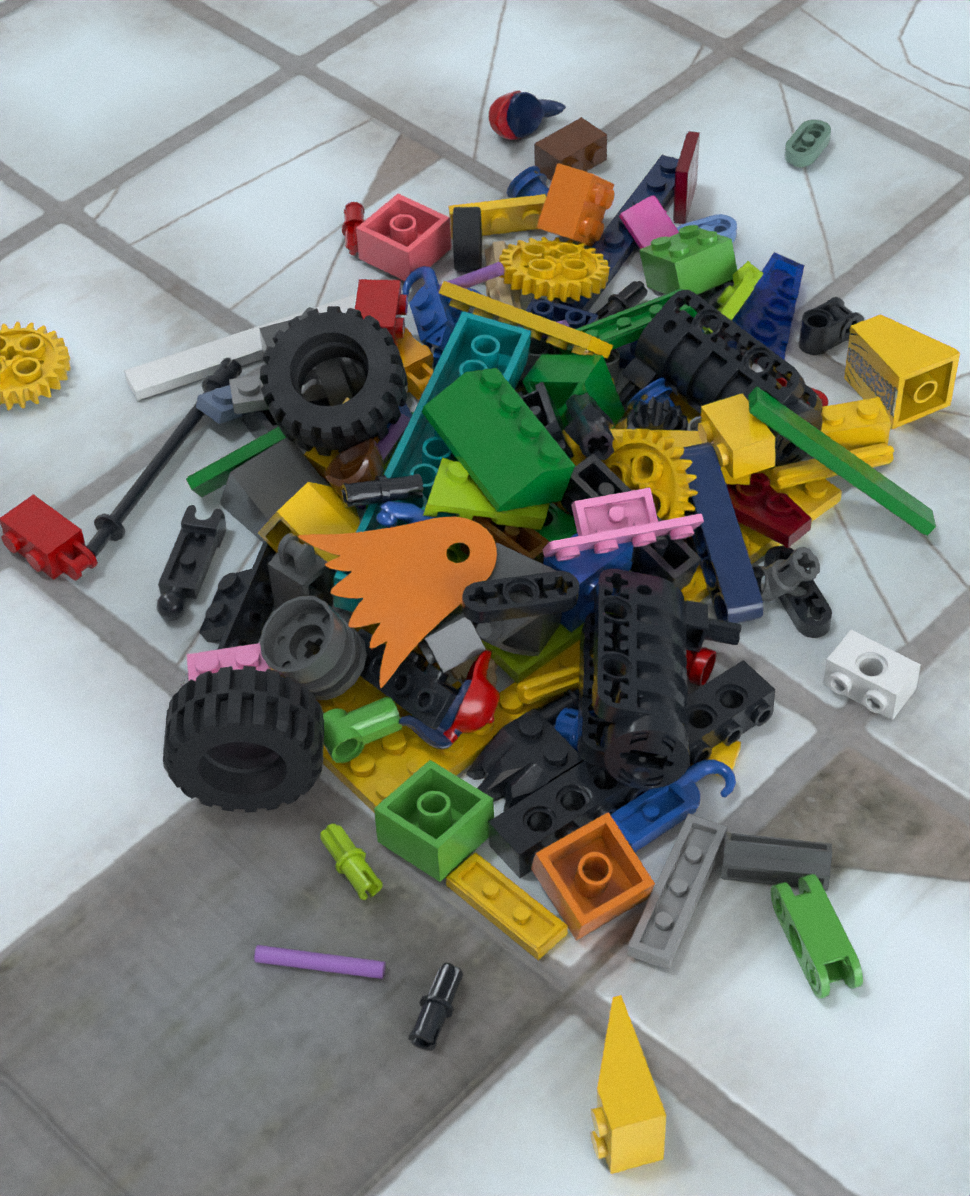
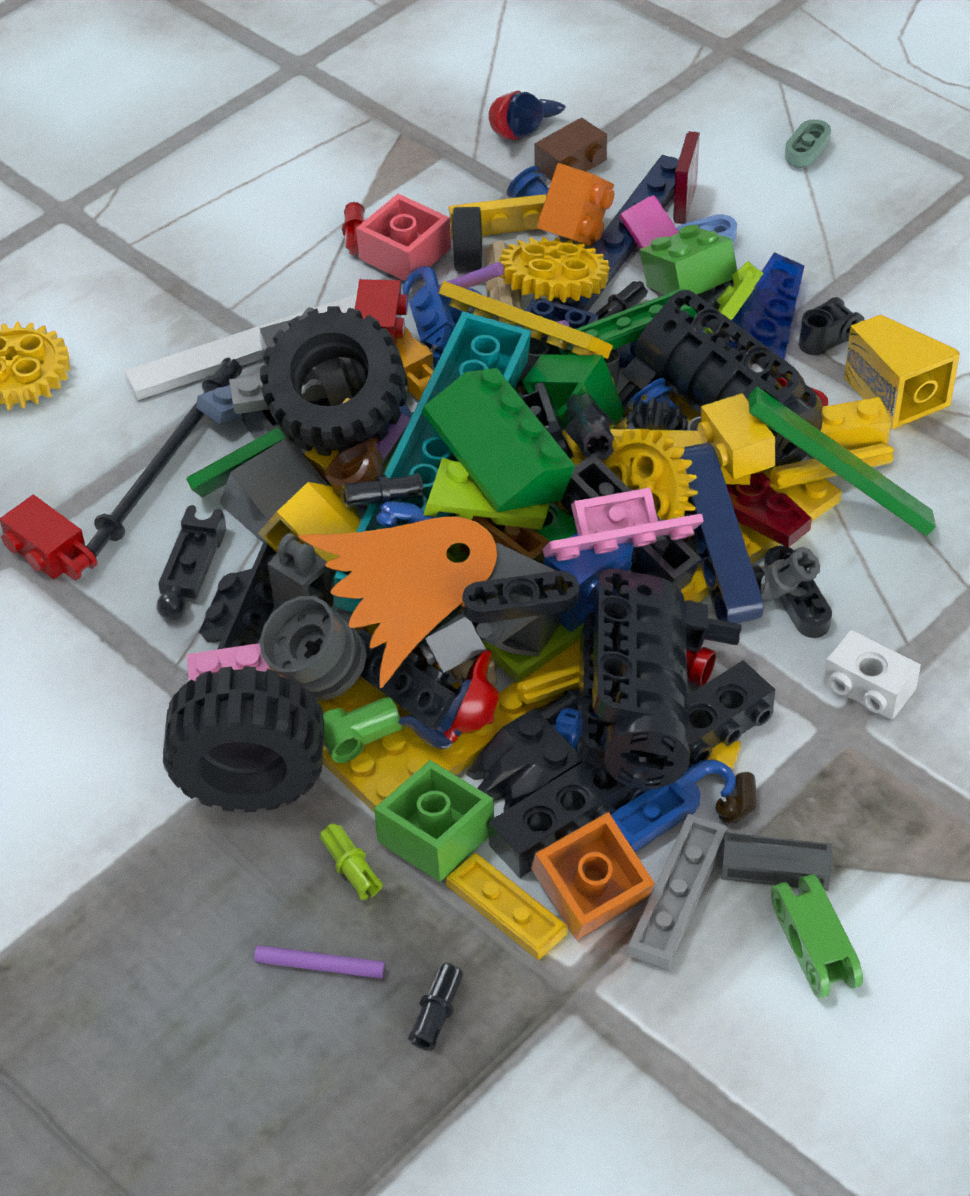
yellow slope [590,995,666,1174] -> none
none -> dark brown arm [715,772,757,823]

